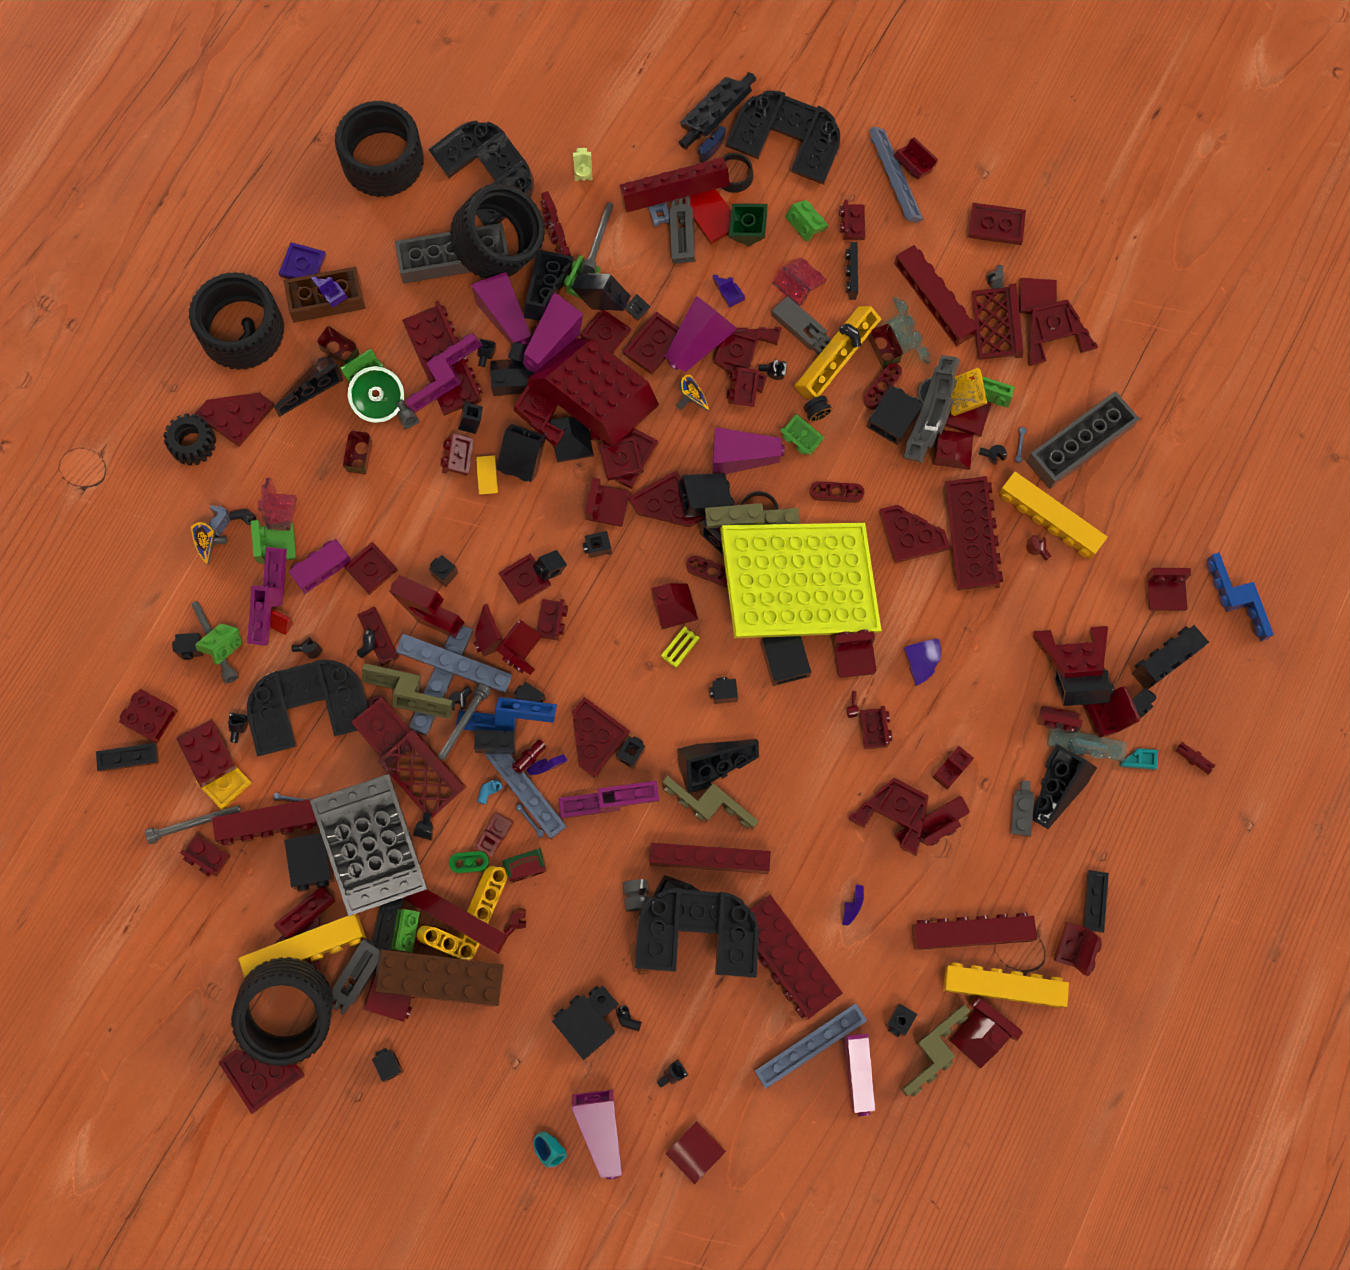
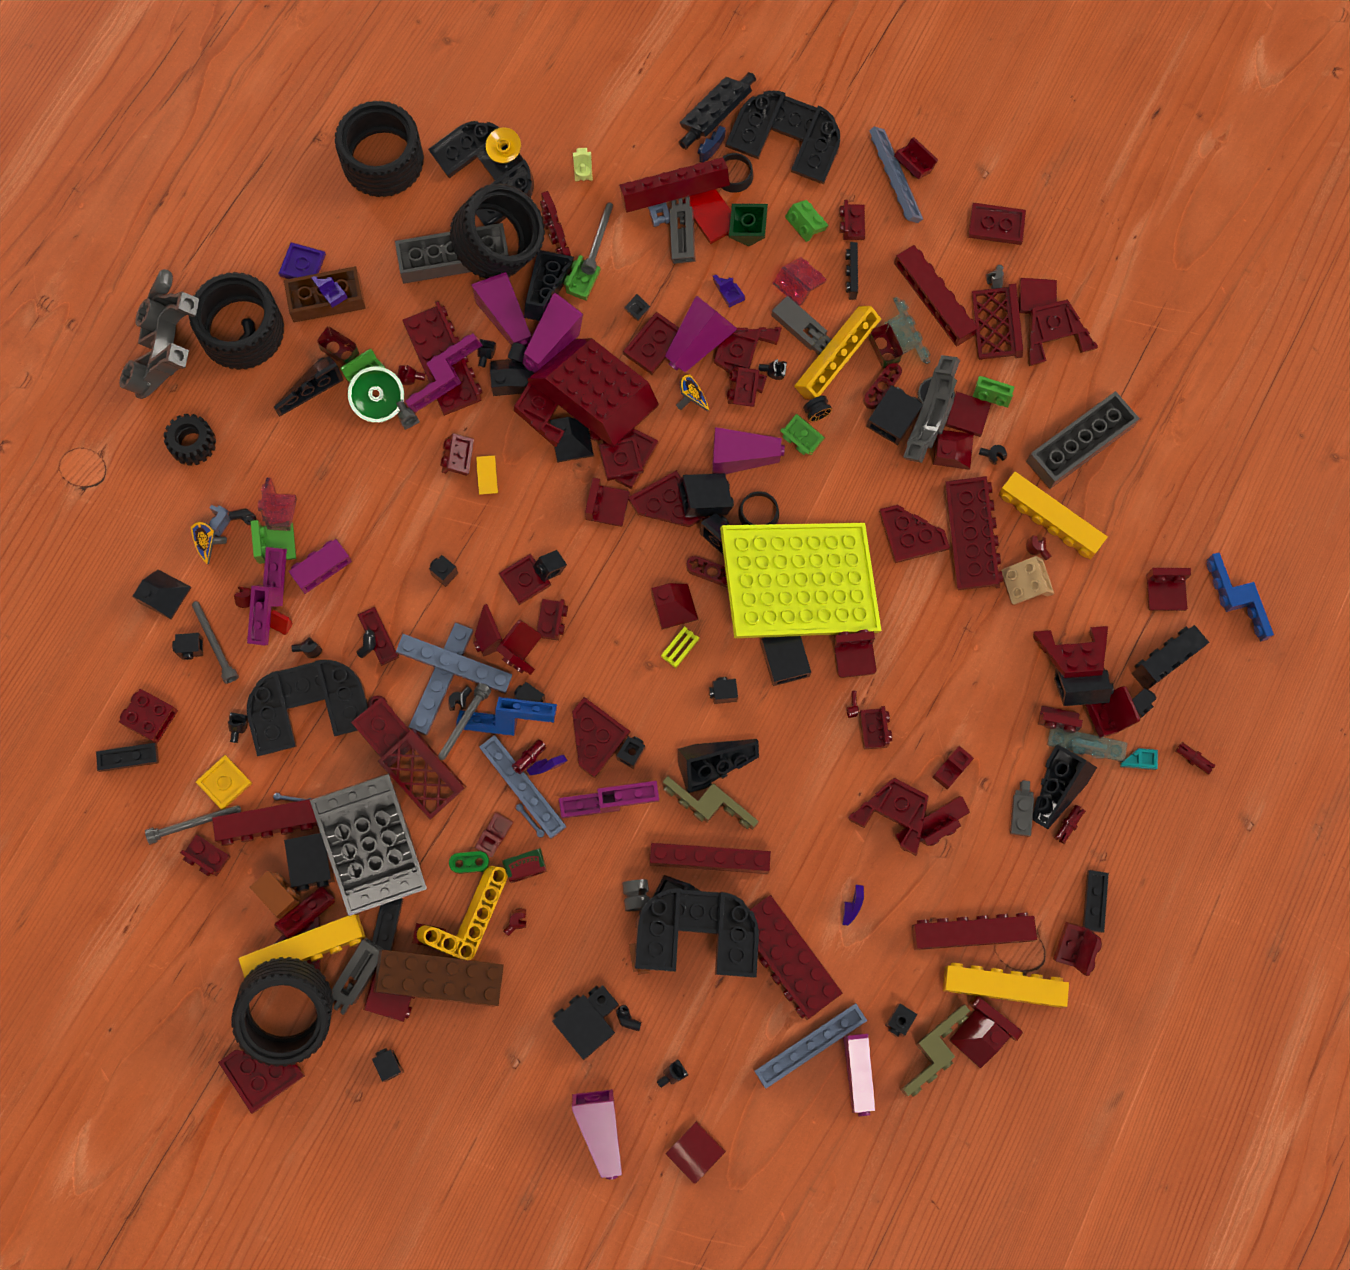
dark red plate [176,719,237,788] -> none
dark red plate [195,393,275,447] -> none
bright green bracket [195,623,242,665] -> none
dark red piece [343,431,372,474] -> none
dark red tile [343,542,398,595] -> none
olive bracket [362,664,452,719] -> none
dark red arch [389,575,465,638] -> none
bright green bracket [391,909,420,953] -> none
dark red tile [404,889,509,954] -> none
black piece [413,812,434,841] -> none
black brick [458,402,483,434] -> none
black brick [474,730,517,755] -> none
dark azure arm [477,780,502,805] -> none
black brick [496,423,546,482] -> none
teal rock [533,1131,567,1168] -> none
black brick [571,273,631,311] -> none
dark red tile [580,310,631,354] -> none
black brick [582,531,612,558] -> none
olive bracket [705,503,800,528] -> none
dark red beam [810,481,865,503] -> none
black arm [839,324,861,348] -> none
dark purple brick [904,638,941,686] -> none
yellow tile [951,368,987,416] -> none
sand blue hinge [1015,427,1027,463] -> none
none -> dark grey animal [119,269,199,399]
none -> black slope [132,570,192,620]
none -> dark red piece [234,586,251,608]
none -> dark orange brick [250,871,301,919]
none -> dark red piece [397,365,426,385]
none -> yellow dish [486,127,521,163]
none -> tan bracket [1002,556,1054,605]
none -> dark red pin [1054,805,1086,844]

